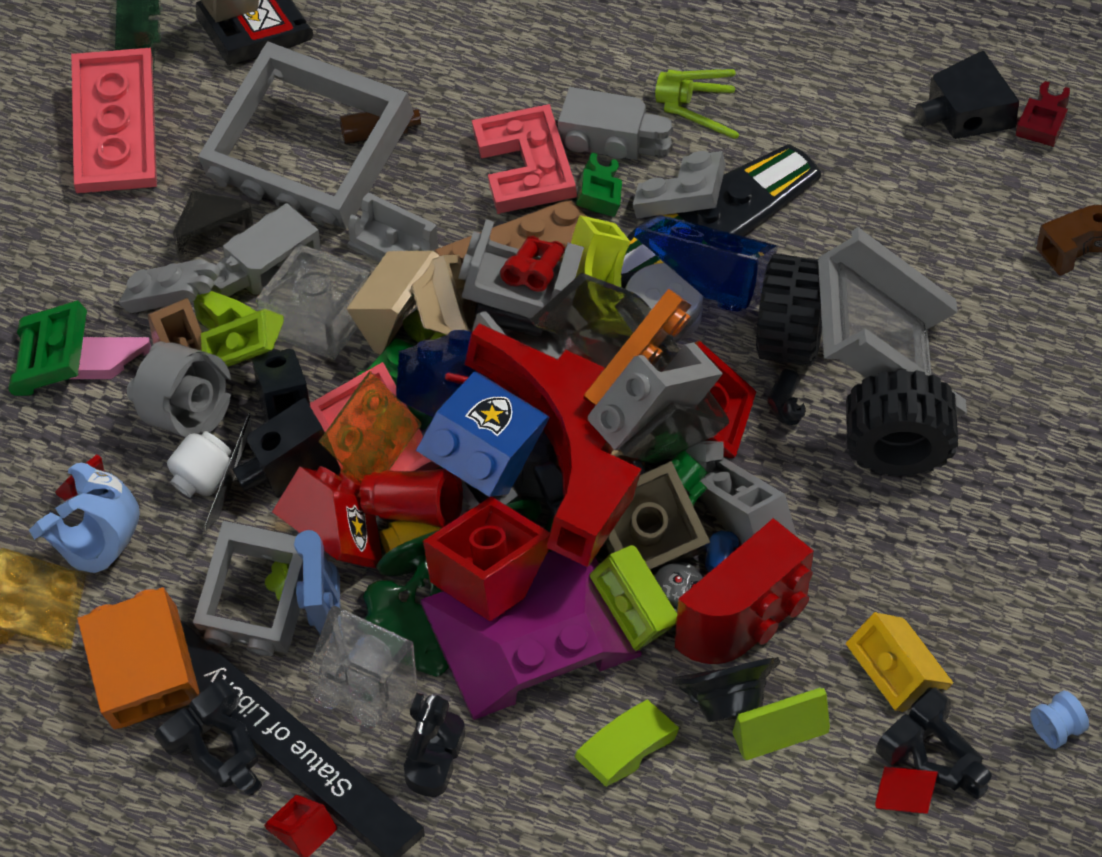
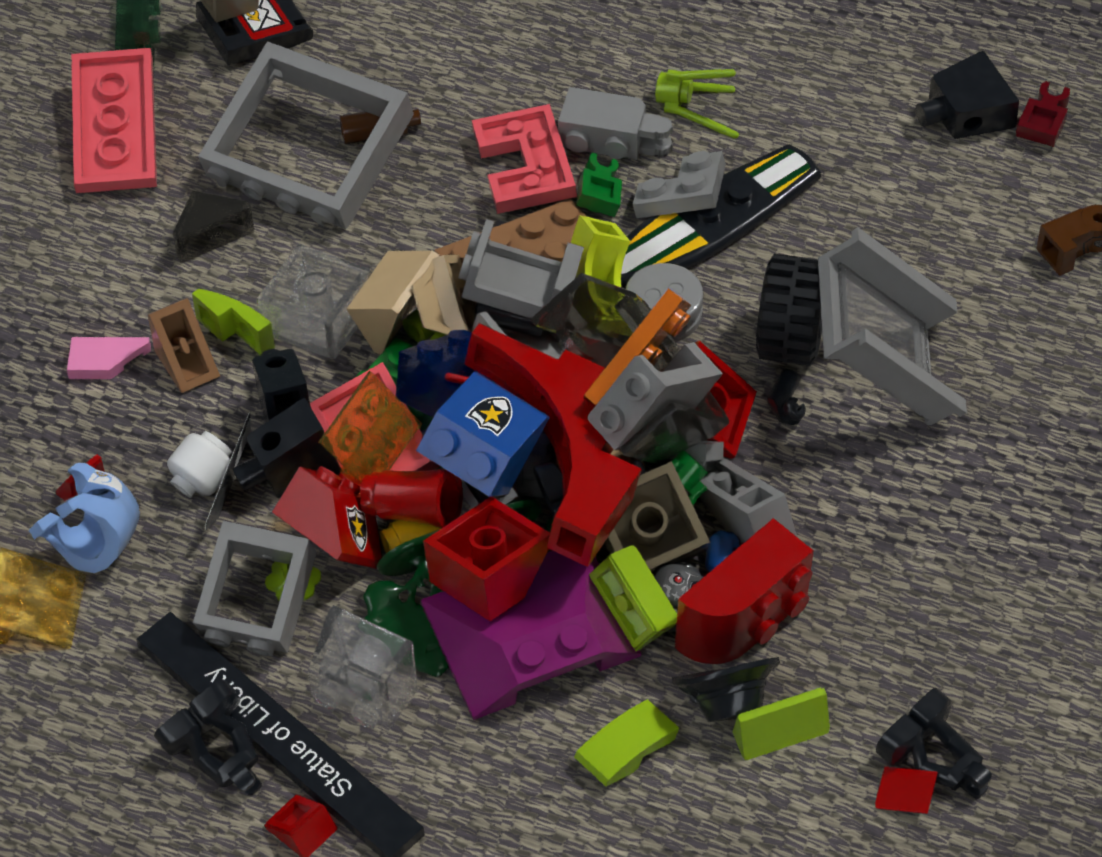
green plate [8,300,87,396] -> none
orange brick [77,587,200,730] -> none
light grey hinge [118,259,220,313] -> none
light grey brick [127,341,231,437] -> none
lime slope [201,309,284,367] -> none
light grey hinge [211,203,322,296] -> none
medium blue plate [294,530,341,640] -> none
light grey hinge [347,192,438,262] -> none
black piece [404,693,465,797] -> none
red piece [500,236,565,292] -> none
clear blue slope [634,215,778,312] -> none
yellow panel [845,612,953,712] -> none
black tyre [846,369,958,476] -> none
light blue wheel [1030,690,1089,749] -> none

